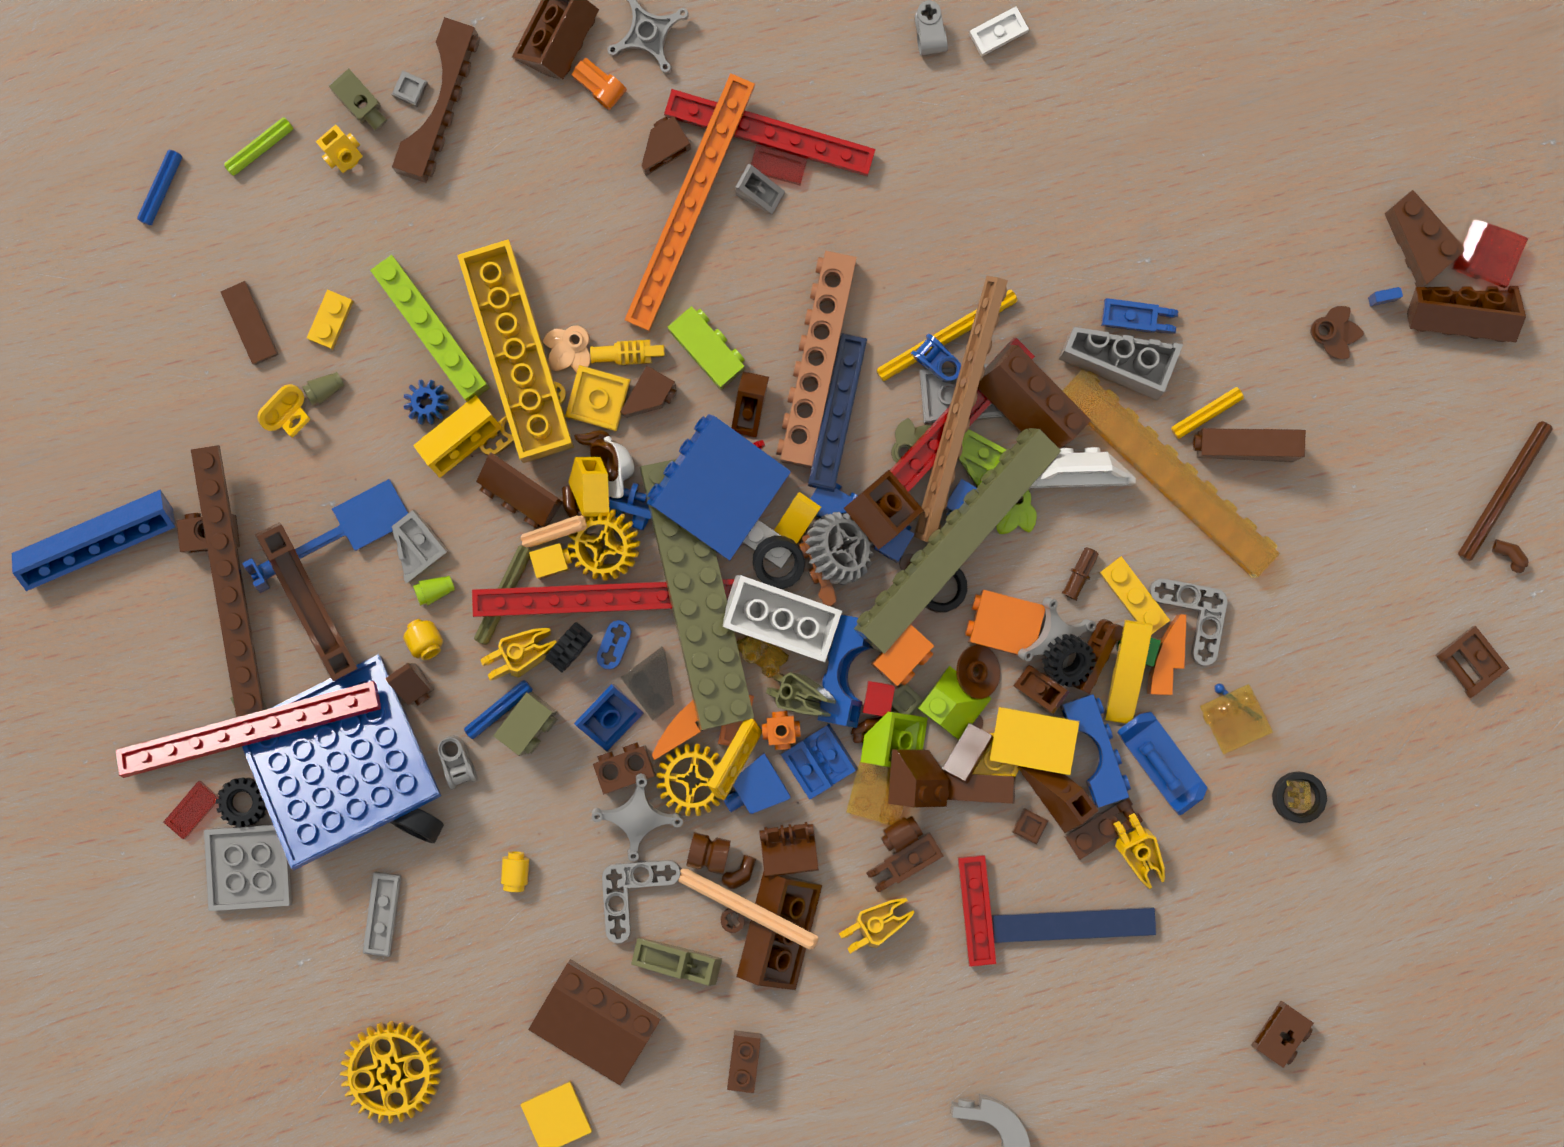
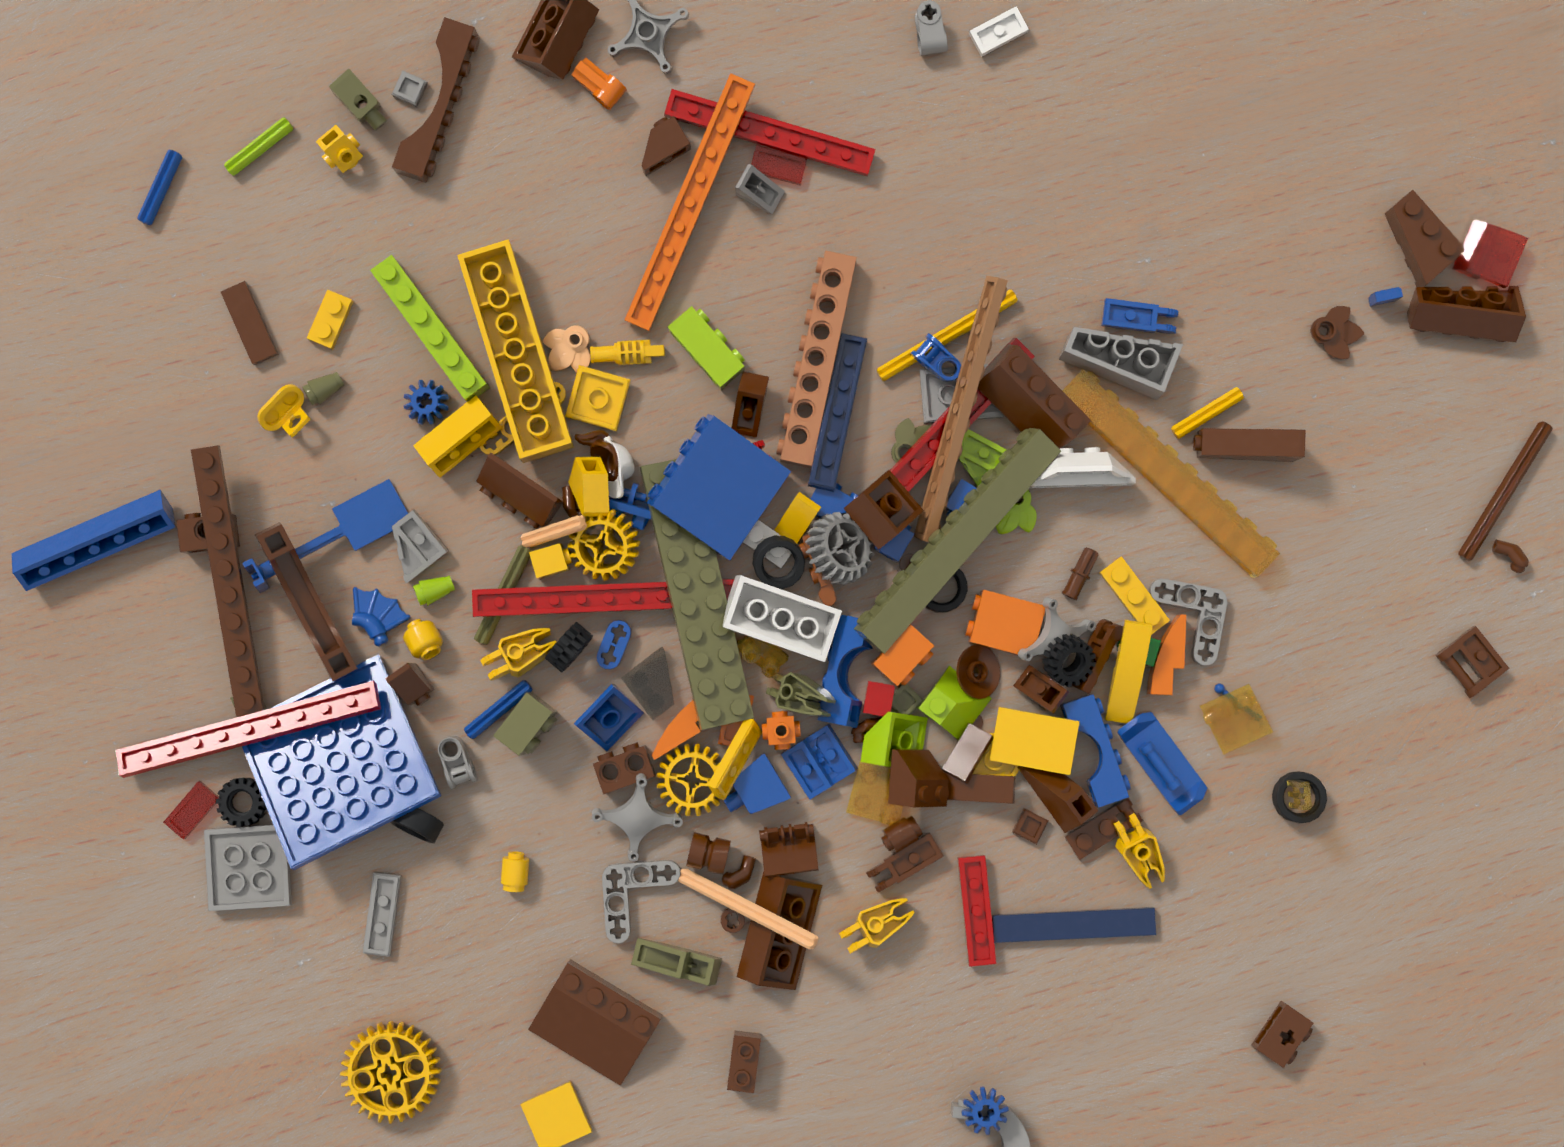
reddish brown slope [620,366,677,418] -> none
none -> blue arm [352,587,410,647]
none -> blue gear [961,1086,1009,1135]

